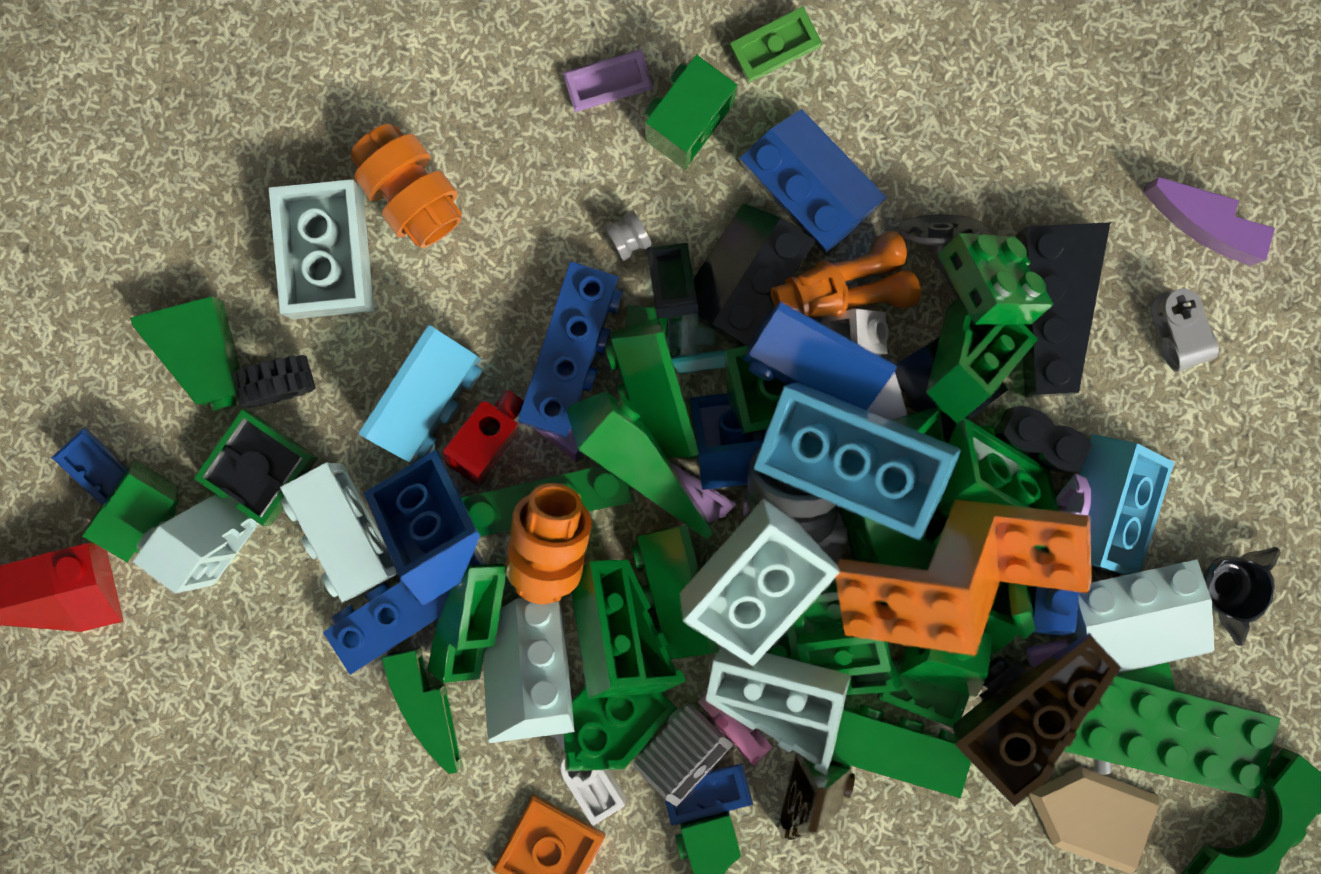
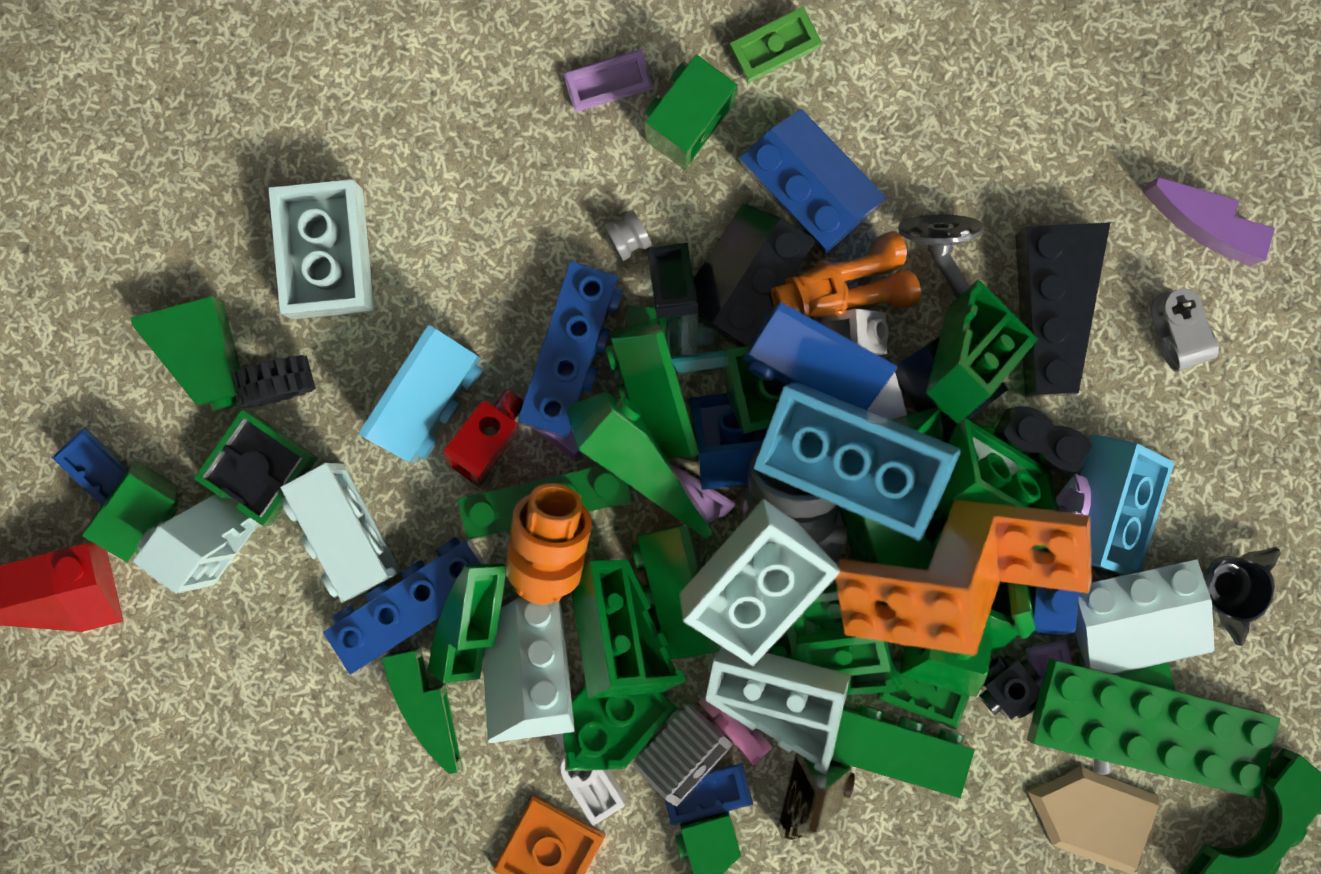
orange piece [350,124,462,248] -> none
blue slope [363,450,480,605] -> none
green piece [937,233,1054,324] -> none
dark brown wedge [953,633,1121,807] -> none

